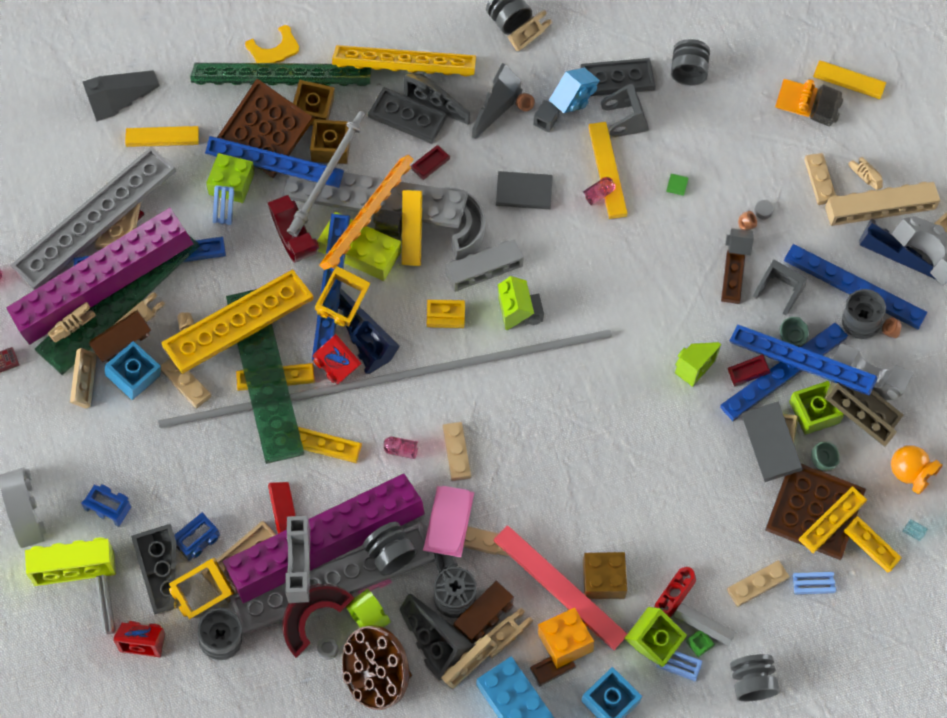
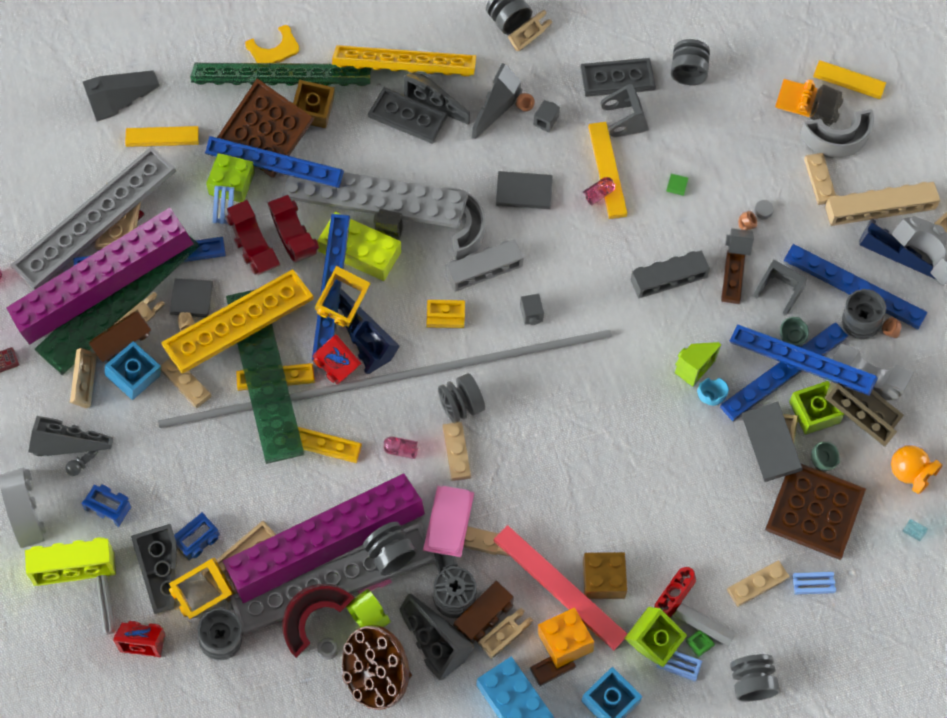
tan hinge [48,302,96,343] -> none
red tile [268,482,296,534] -> none
light grey arch [286,516,310,603] -> none
light grey bar [287,111,365,237] -> none
pearl gold brick [310,119,350,164] -> none
light orange plate [319,155,414,270] -> none
yellow tile [402,190,422,266] -> none
dark red tile [411,145,450,180] -> none
tan plate [441,635,498,689] -> none
lime slope [497,276,534,330] -> none
dark azure brick [549,67,600,113] -> none
dark red tile [727,354,771,387] -> none
yellow tile [799,486,867,554] -> none
yellow tile [844,516,902,573] -> none
tan hinge [849,157,883,190] -> none
none -> dark grey wedge [28,416,113,456]
none -> dark grey bar [65,450,99,476]
none -> dark grey tile [170,278,213,317]
none -> dark red brick [225,200,280,275]
none -> dark grey wheel [438,373,485,424]
none -> dark grey brick [630,250,710,299]
none -> medium azure hair [697,378,729,406]
none -> light grey brick [800,109,874,158]

